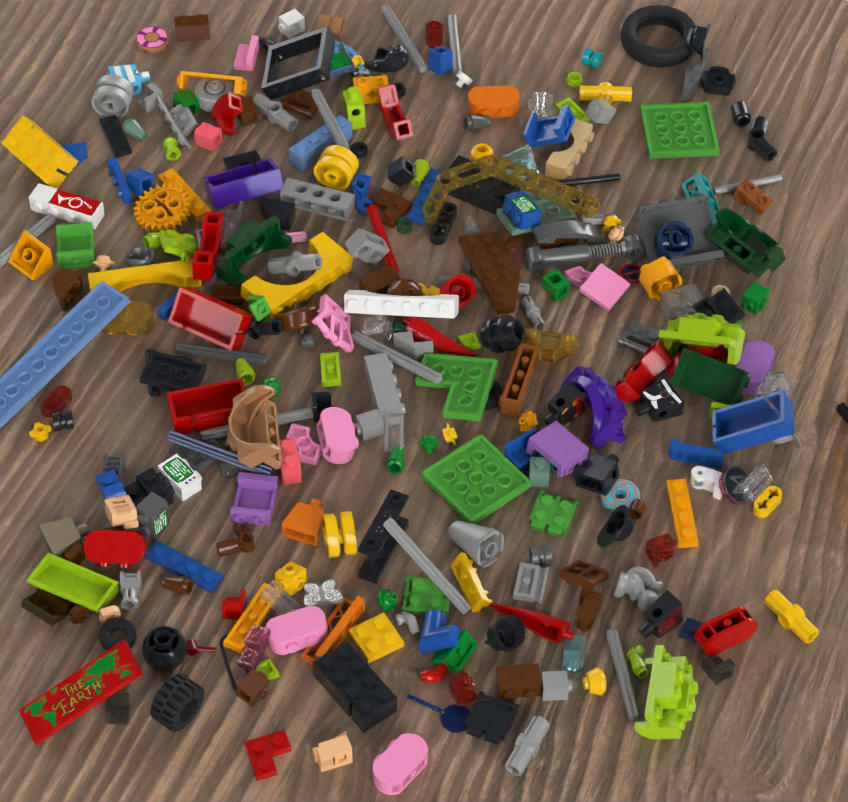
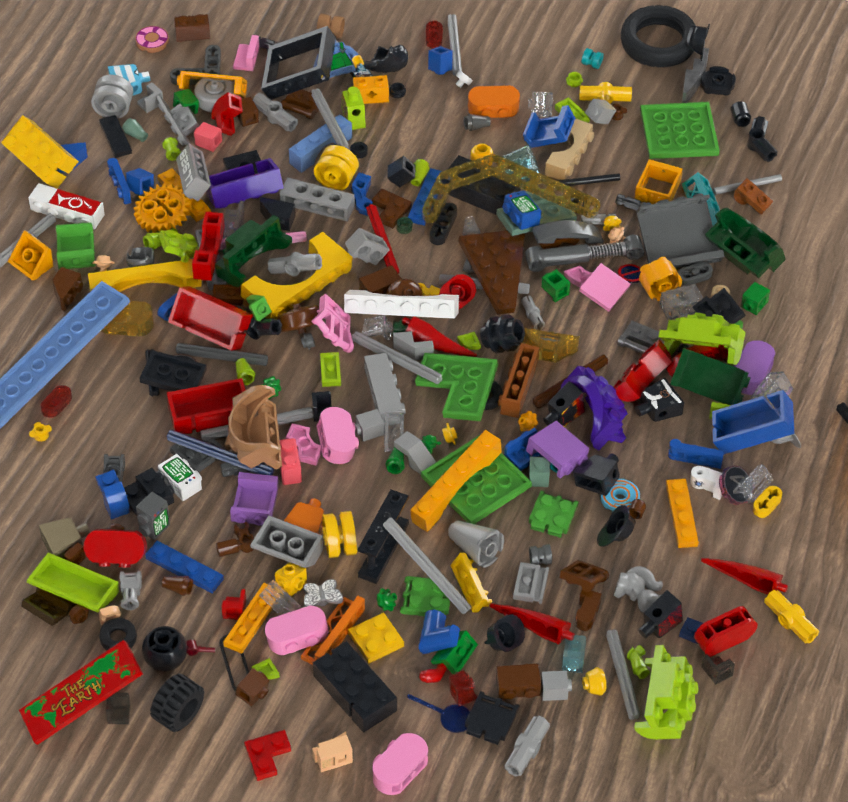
black wheel [52,410,74,431] -> none
light nougat piece [104,495,139,530] -> none
clear pink slope [236,625,271,670] -> none
white brick [278,9,305,38] -> none
red arch [377,84,414,140] -> none
light grey axle [381,4,427,73] -> none
light grey arm [395,611,421,636] -> none
clear red brick [645,533,678,567] -> none
dark blue brick [653,221,694,259] -> none
none -> dark grey beam [170,45,221,85]
none -> light grey brick [176,143,211,201]
none -> light grey slope [250,515,323,568]
none -> light grey slope [394,431,436,474]
none -> light orange arch [410,430,502,532]
none -> reddish brown axle [533,354,608,408]
none -> reddish brown plate [612,103,627,120]
none -> black axle [615,194,646,211]
none -> light orange window [635,159,683,205]
none -> dark grey plate [678,262,713,286]
none -> red piece [701,558,788,595]

